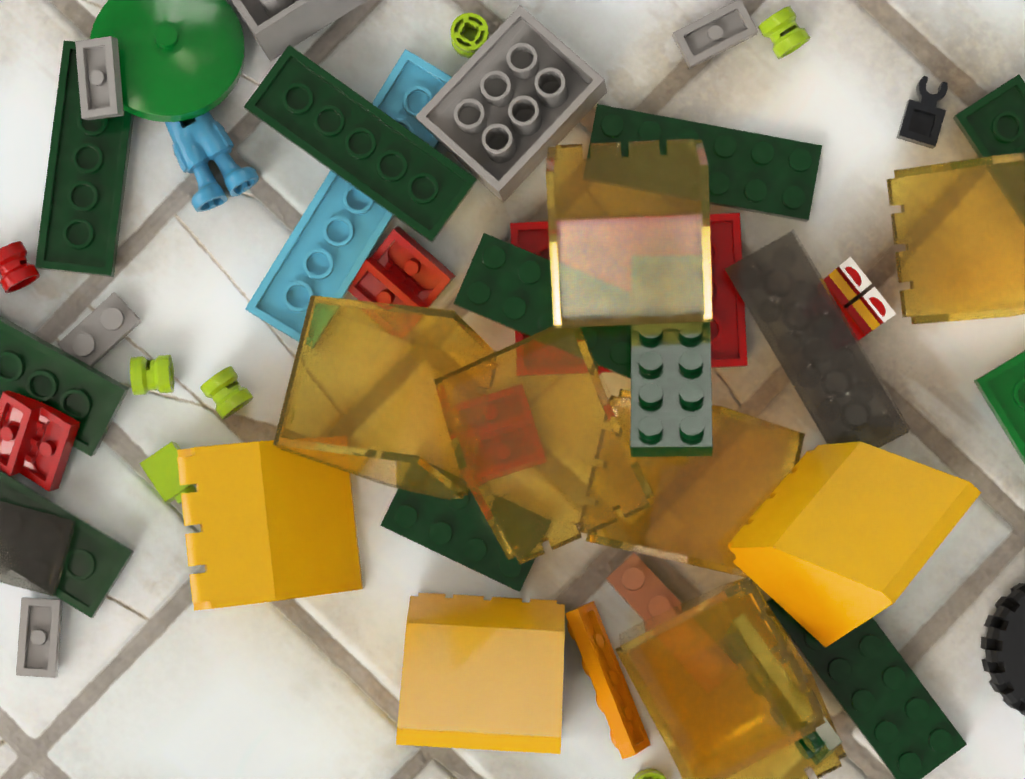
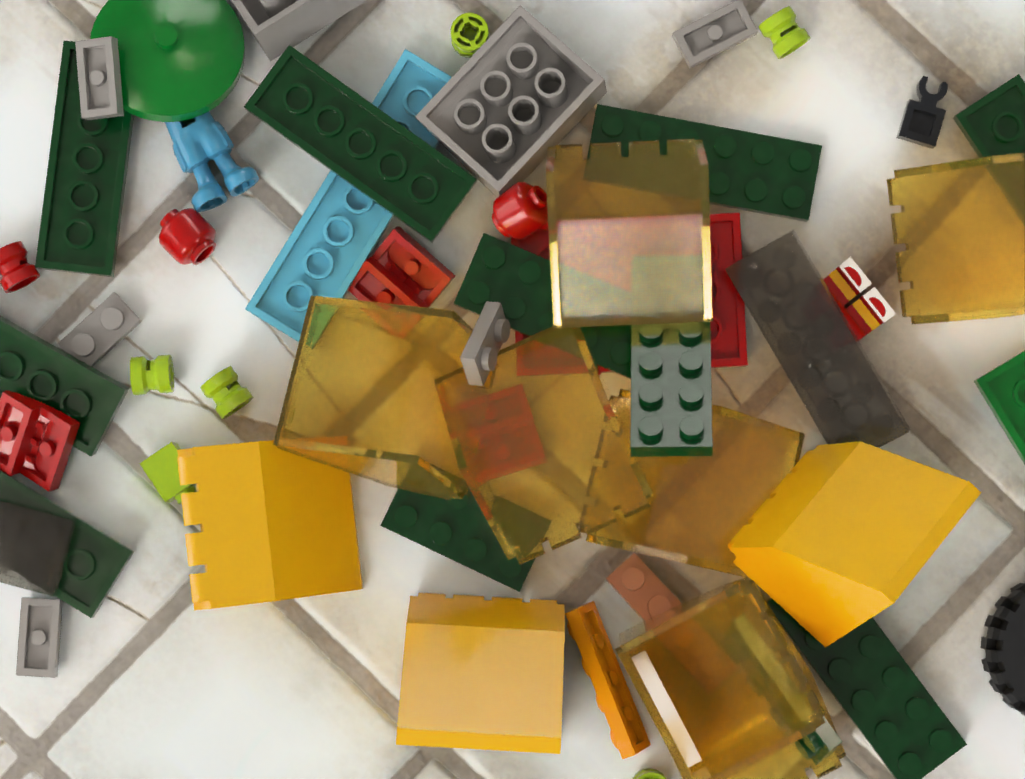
none -> red head [159,208,216,265]
none -> light grey plate [460,301,510,386]
none -> red head [492,182,549,240]
none -> white tile [631,650,702,768]

